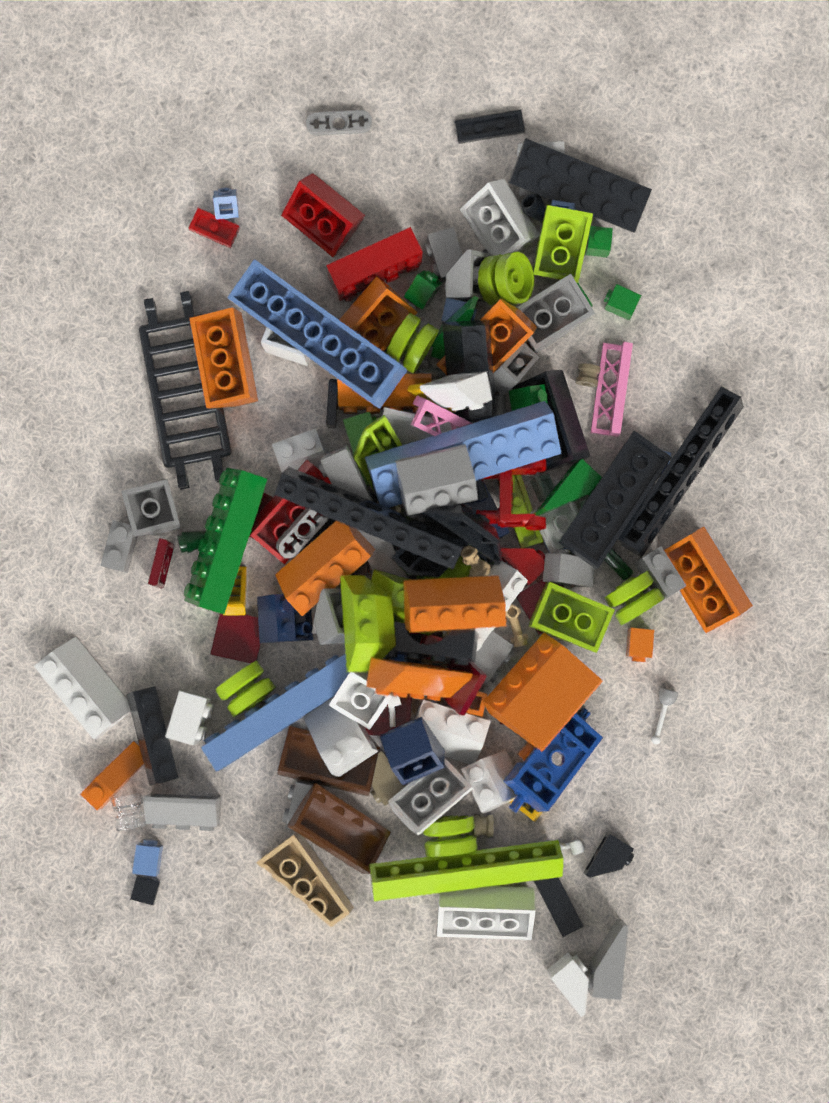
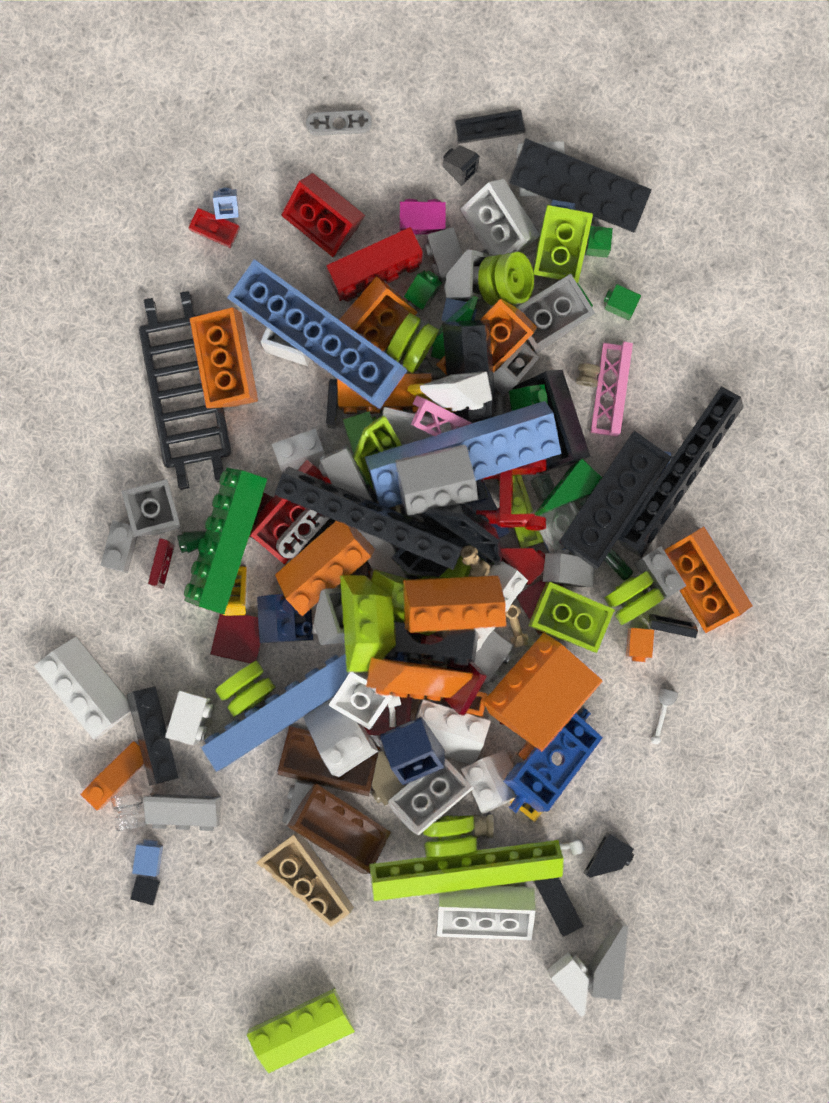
black cone [521,193,546,224] -> none
none -> lime slope [246,988,355,1074]
none -> dark pink brick [400,199,446,235]
none -> black slope [443,145,480,186]
none -> black tile [649,614,698,638]

